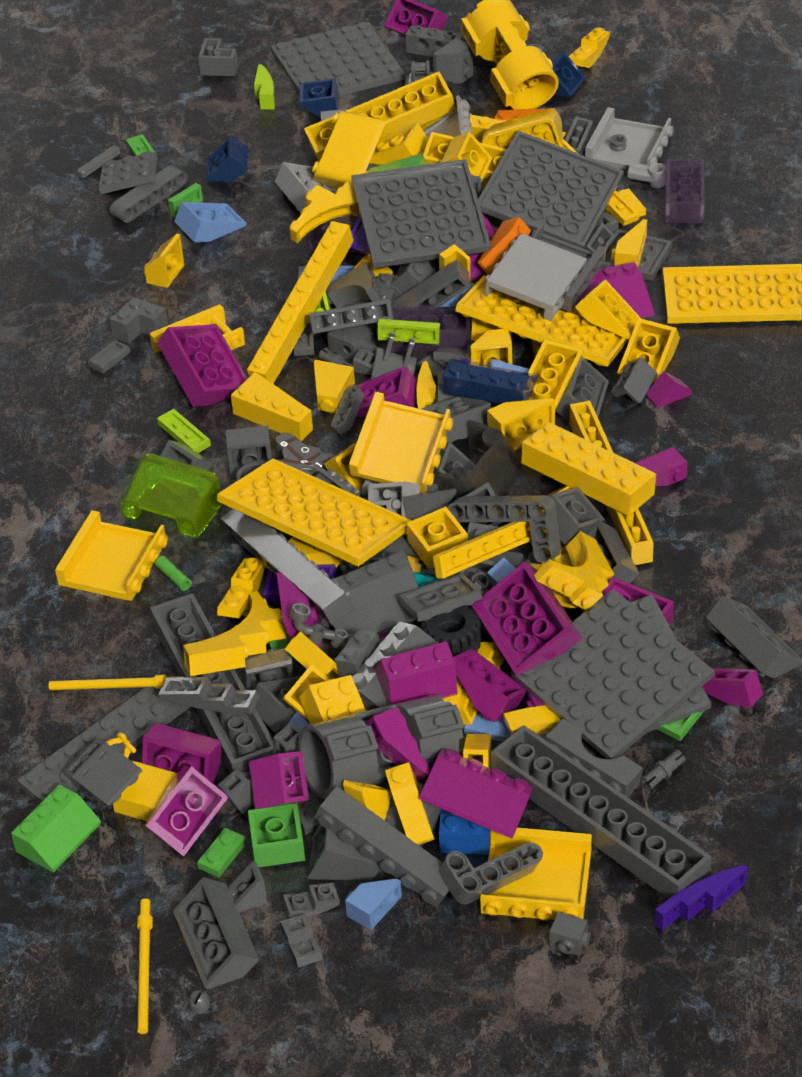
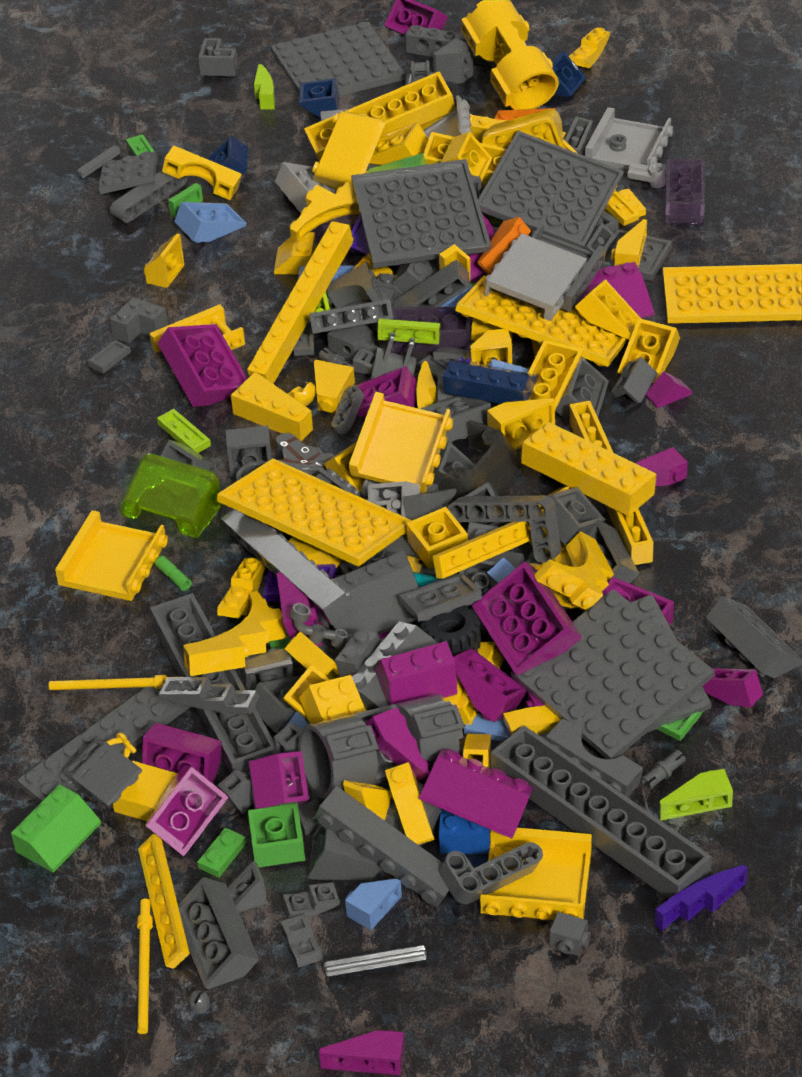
none -> yellow plate [138,834,190,969]
none -> yellow arch [162,145,242,200]
none -> yellow slope [274,232,316,274]
none -> yellow hair [288,382,316,407]
none -> magenta slope [319,1030,405,1075]
none -> axle [324,945,427,977]
none -> lime slope [659,769,733,820]

